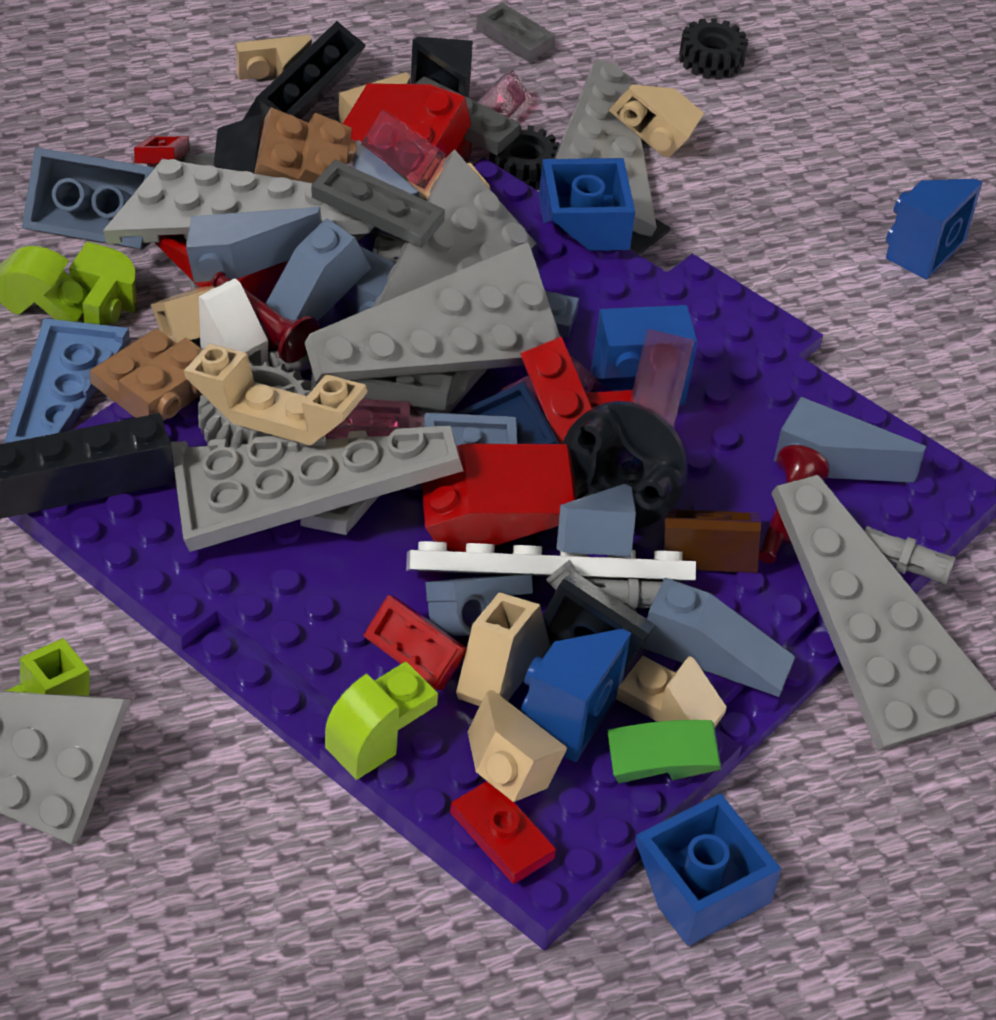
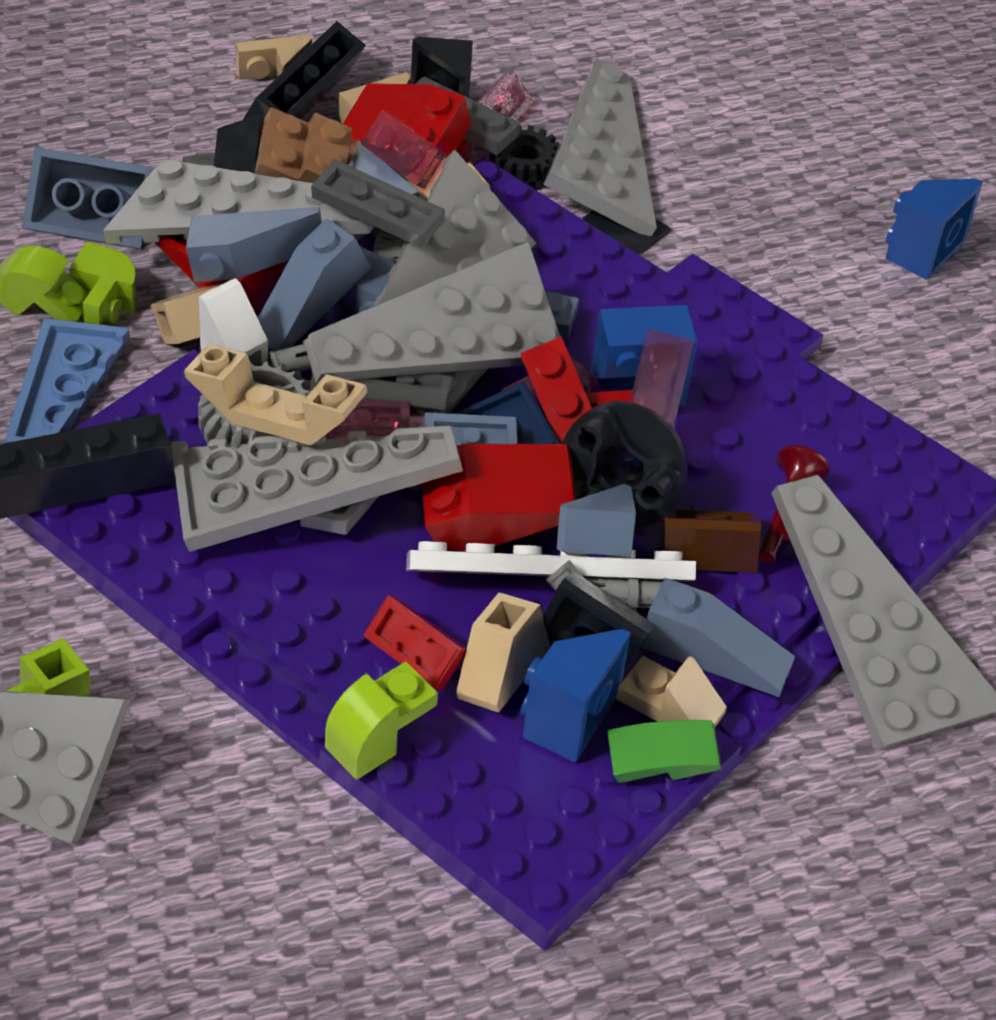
medium nougat plate [89,328,203,421] -> none
red plate [134,136,190,168] -> none
dark red piece [211,271,320,363] -> none
sand blue plate [426,574,533,637] -> none
red plate [450,781,556,885] -> none
tan slope [468,690,567,802] -> none
flat silver plate [476,2,556,62] -> none
blue slope [539,158,635,251] -> none
tan slope [608,85,704,158] -> none
blue slope [635,793,781,947] -> none
black tyre [679,18,748,80] -> none
sand blue slope [774,397,926,483] -> none
light grey pin [865,526,956,585] -> none

